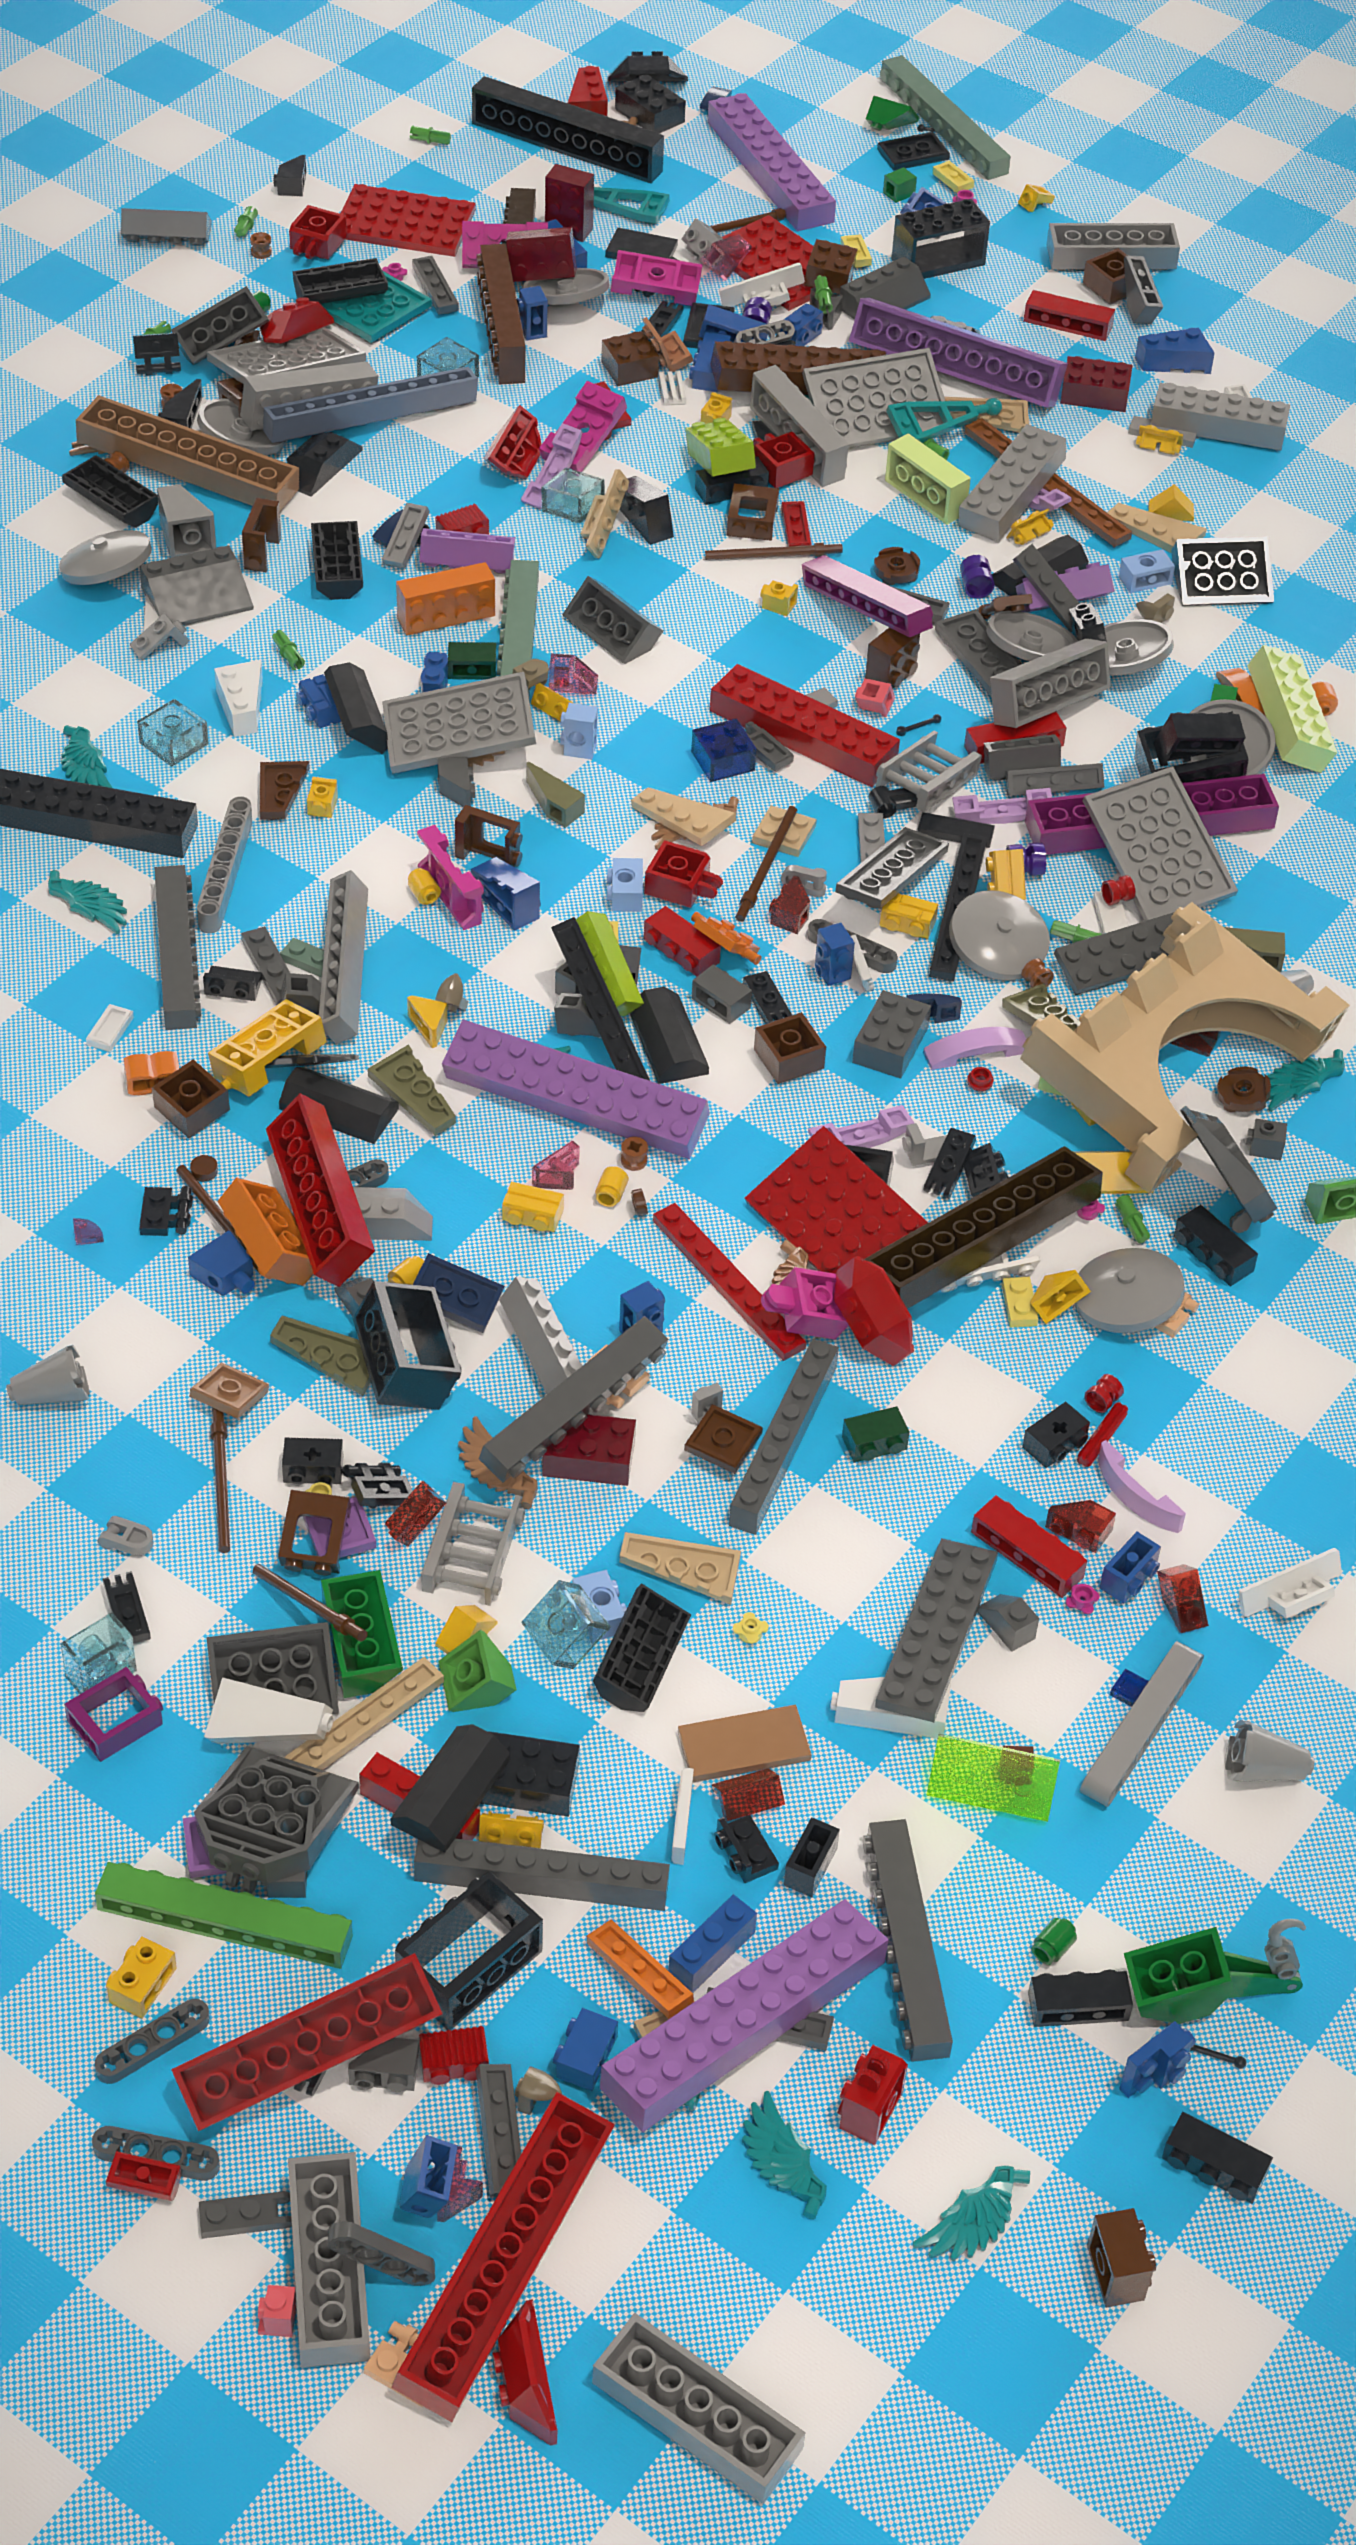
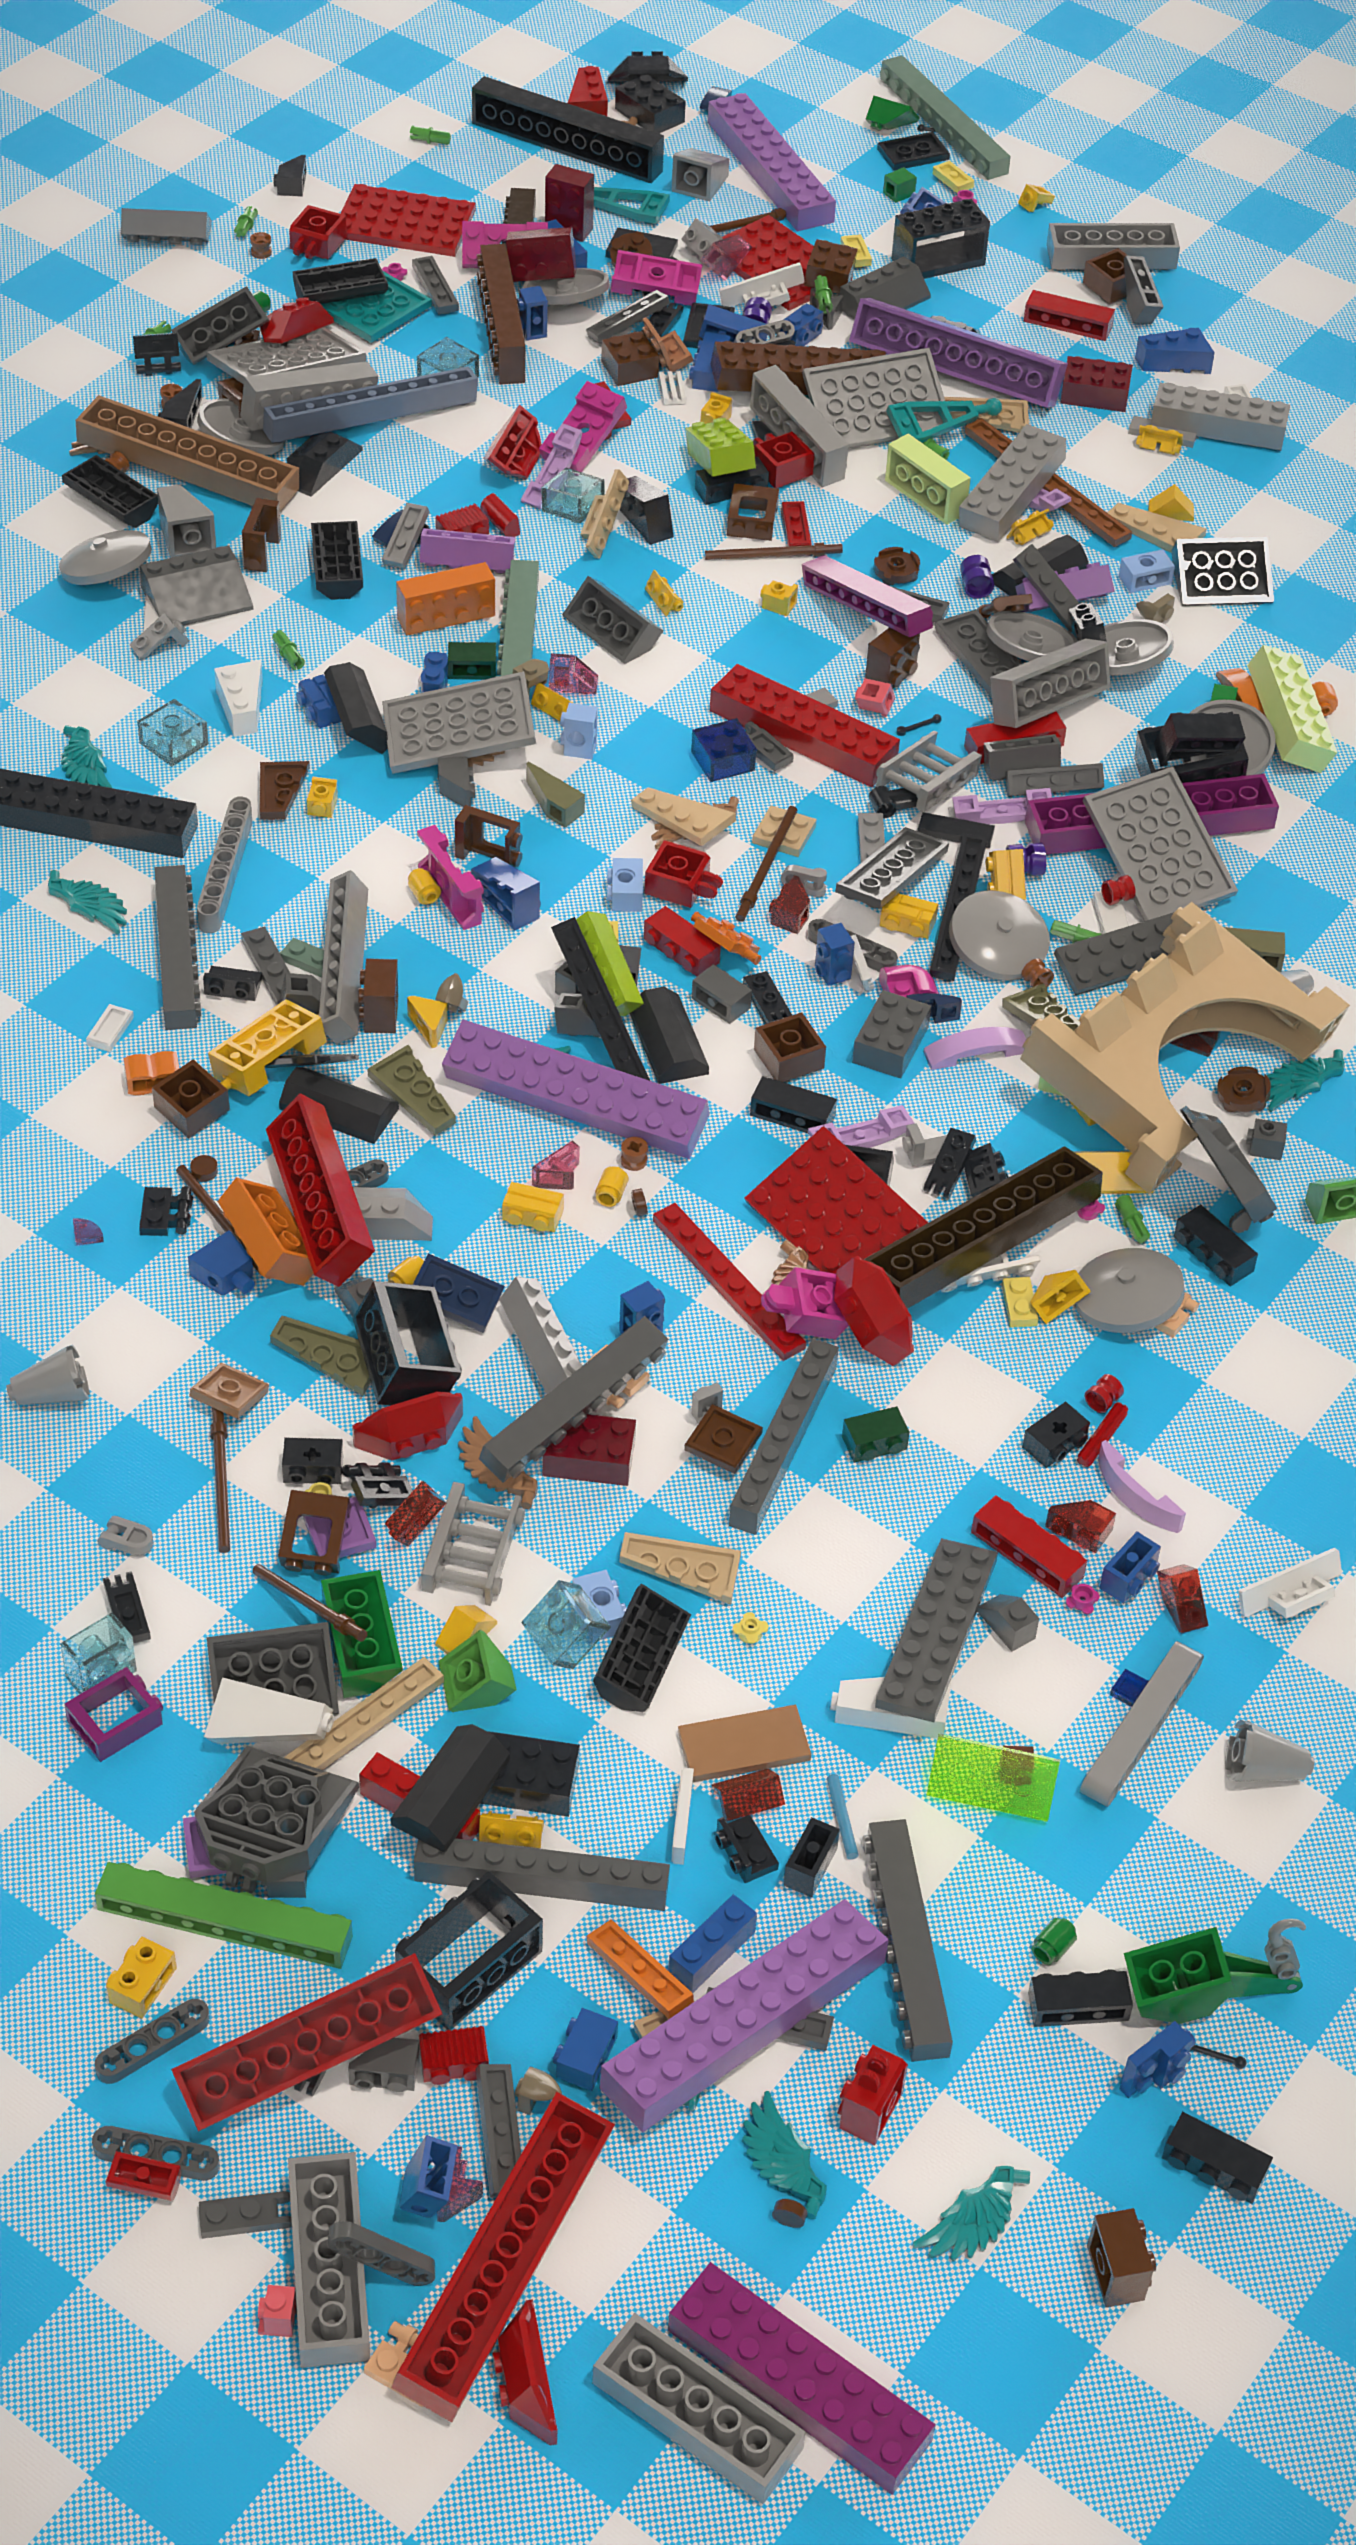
red plate [967,1067,994,1091] -> none
none -> red wedge [352,1392,463,1461]
none -> reddish brown brick [358,959,398,1034]
none -> red brick [480,493,520,537]
none -> dark grey plate [586,290,670,343]
none -> reddish brown plate [610,232,653,267]
none -> yellow hinge [645,570,684,616]
none -> magenta brick [668,2262,936,2495]
none -> light grey slope [672,148,729,202]
none -> black brick [750,1076,837,1134]
none -> tile [772,2199,808,2228]
none -> dark azure bar [827,1774,859,1860]
none -> dark pink brick [878,964,939,997]

